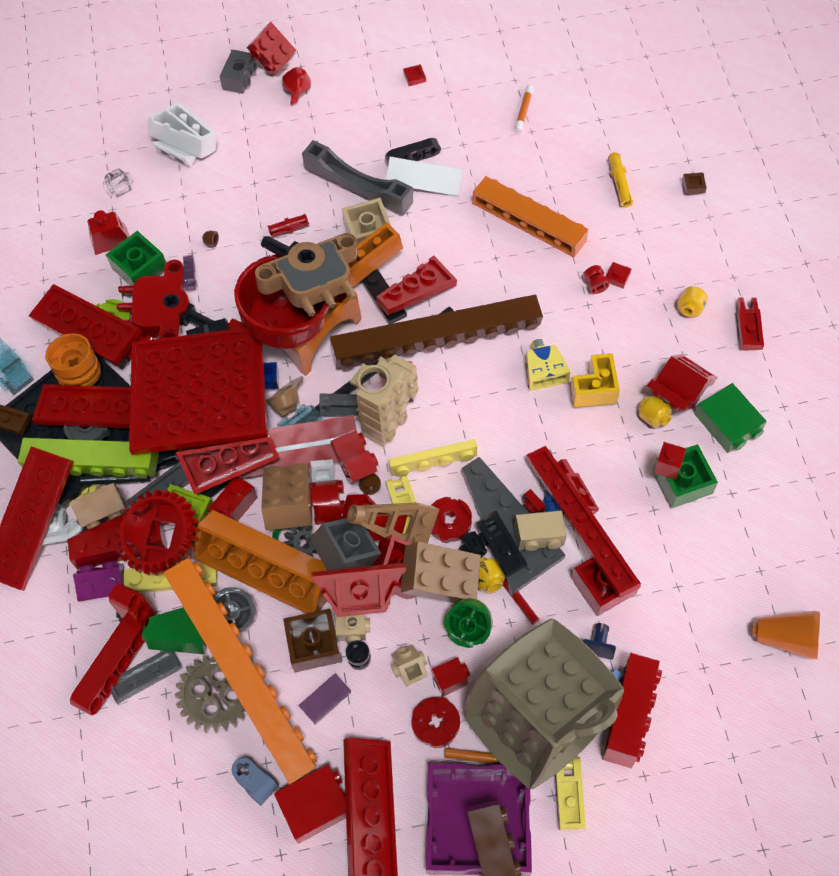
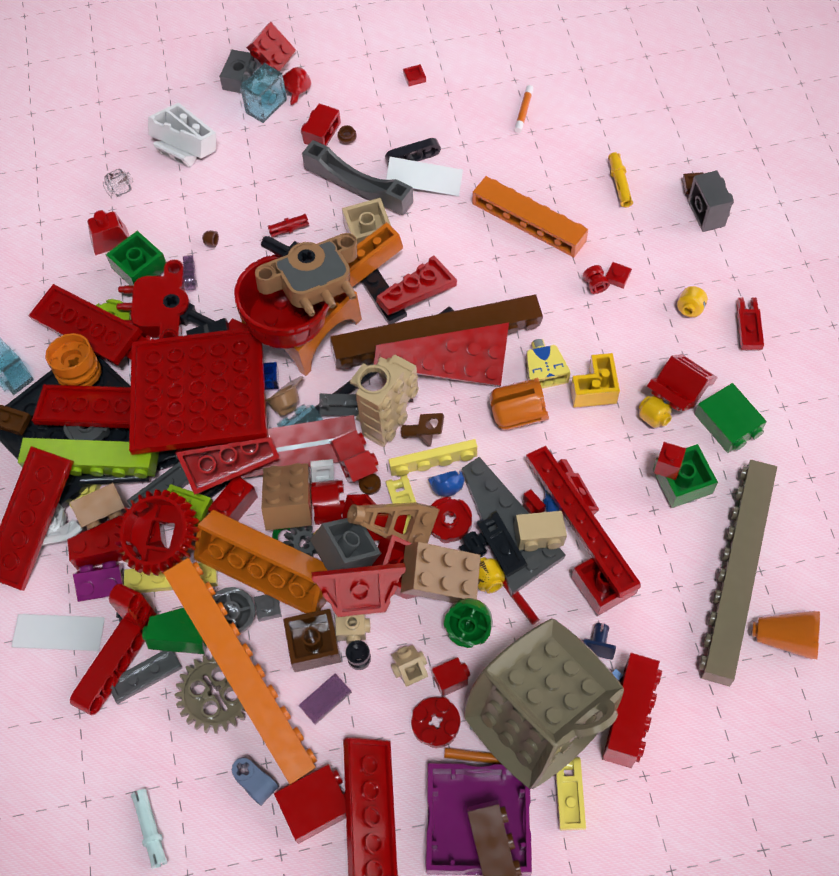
none -> white sticker [11,614,105,651]
none -> light aqua pin [131,789,168,869]
none -> clear light blue brick [240,63,287,123]
none -> flat silver plate [254,594,282,622]
none -> red brick [301,103,341,146]
none -> reddish brown plate [337,125,357,144]
none -> red wing [373,322,509,387]
none -> reddish brown bracket [401,413,444,447]
none -> blue hair [428,470,465,497]
none -> orange cylinder [489,378,549,431]
none -> dark grey brick [688,170,734,232]
none -> dark tan brick [699,459,778,687]

